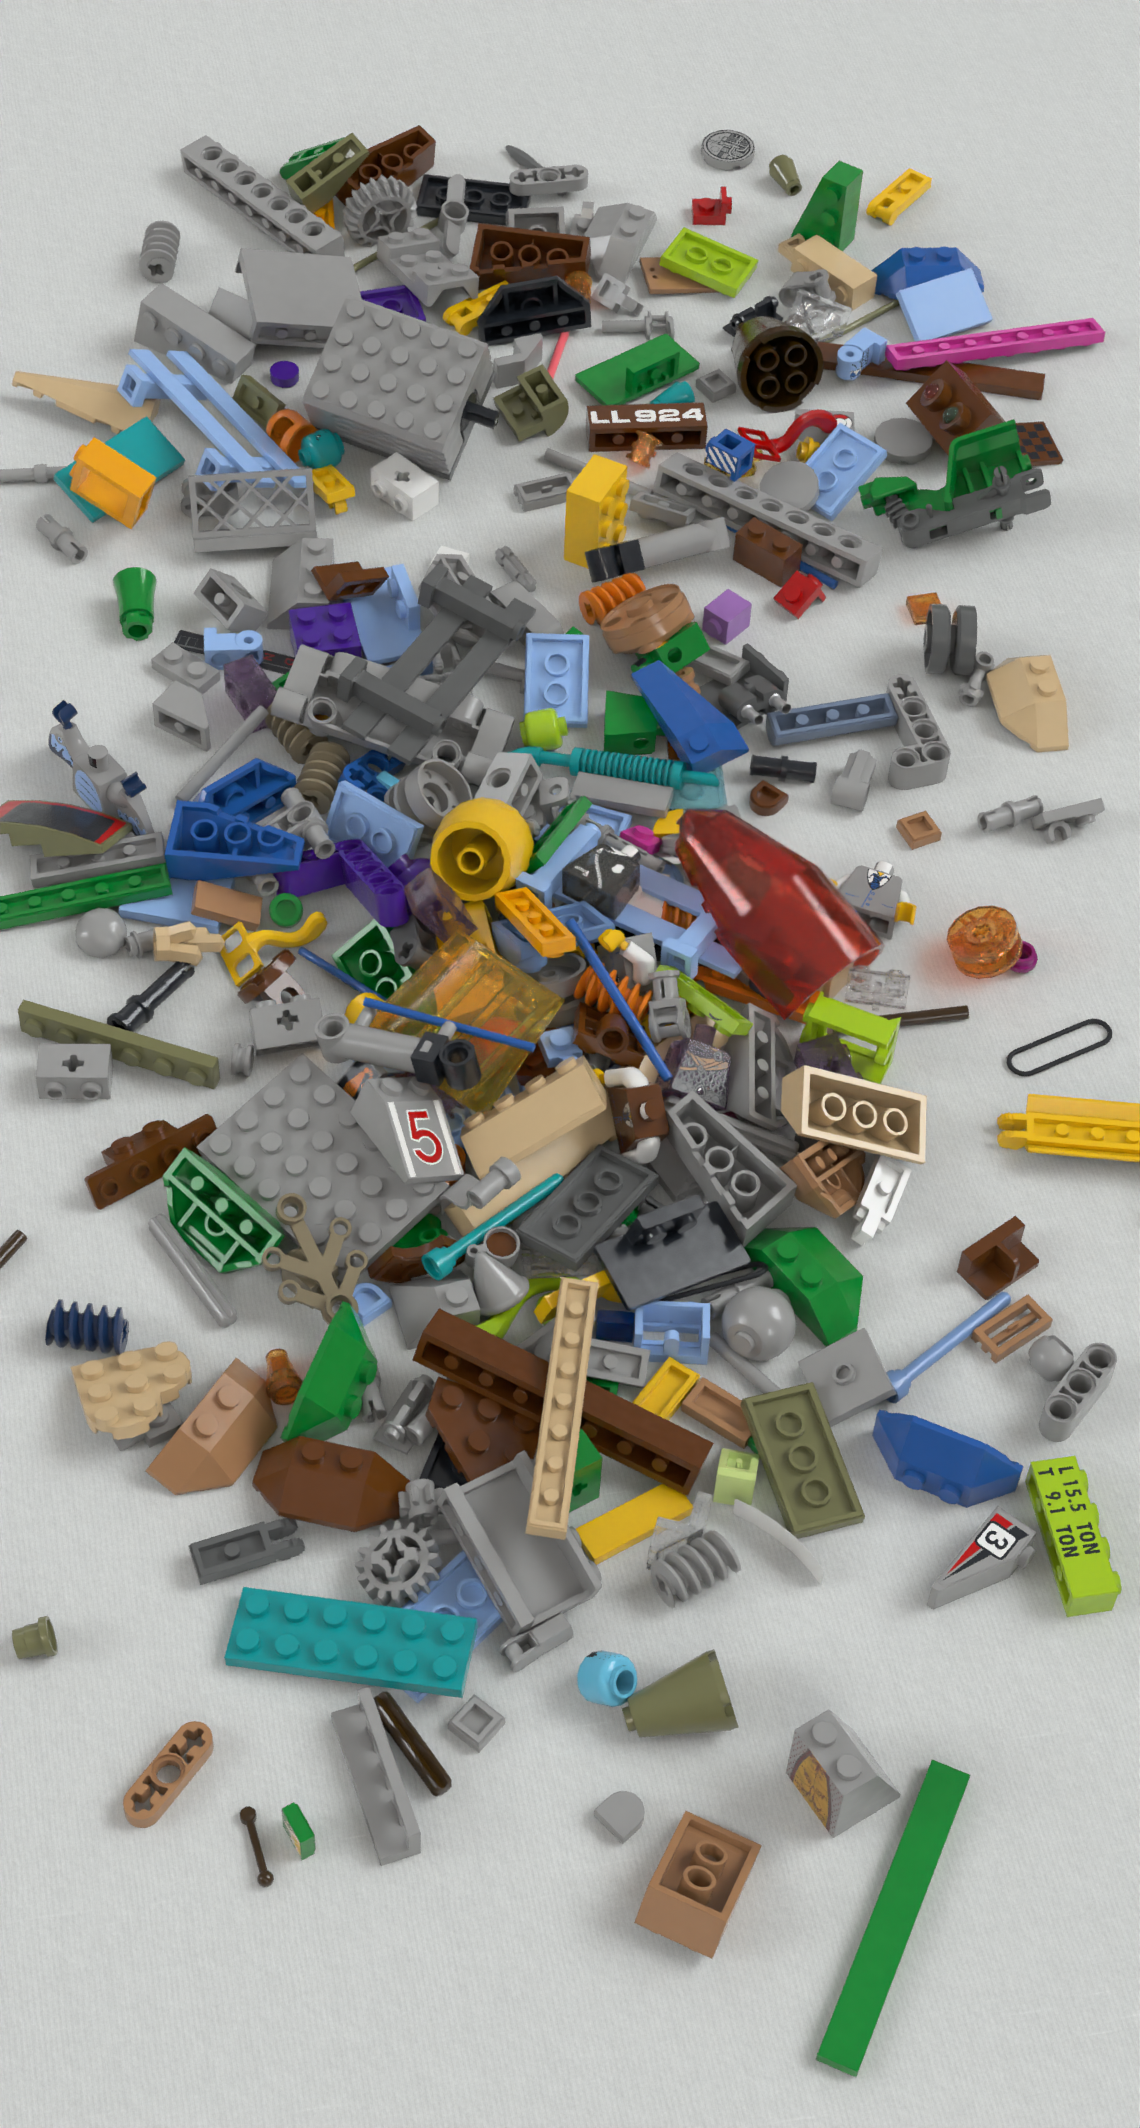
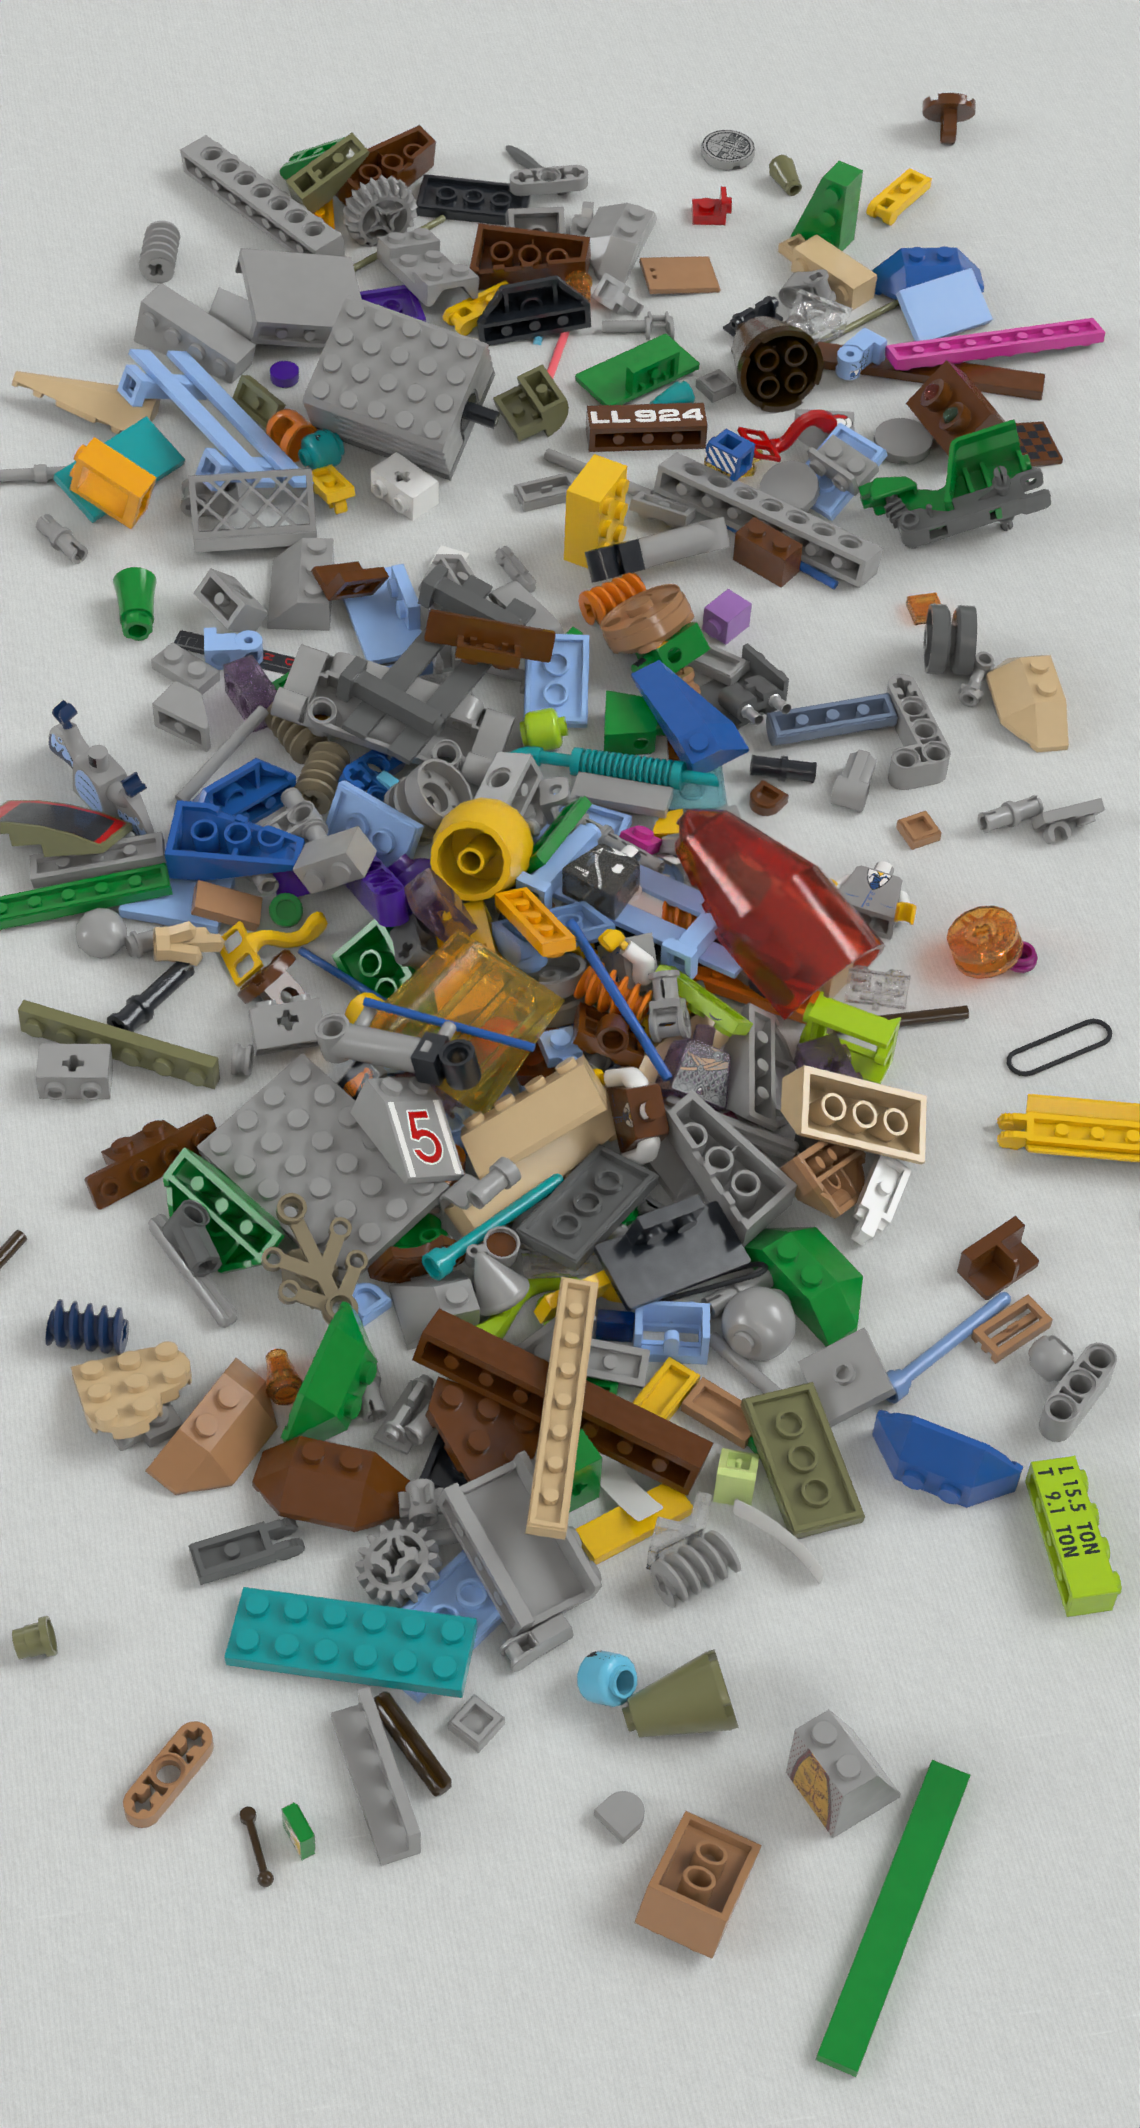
dark purple brick [288,602,362,658] -> none
light grey piece [437,174,469,257] -> none
light grey slope [493,333,543,389] -> none
clear orange bush [625,430,663,469] -> none
lime plate [659,227,759,298] -> none
red bracket [773,570,827,619] -> none
yellow plate [796,437,820,463] -> none
light grey slope [927,1506,1037,1610] -> none
none -> dark grey piece [162,1200,222,1277]
none -> light grey brick [292,826,377,894]
none -> reddish brown bracket [424,609,556,670]
none -> white sticker [599,1453,664,1521]
none -> light grey bracket [807,435,879,496]
none -> reddish brown tile [922,93,976,144]

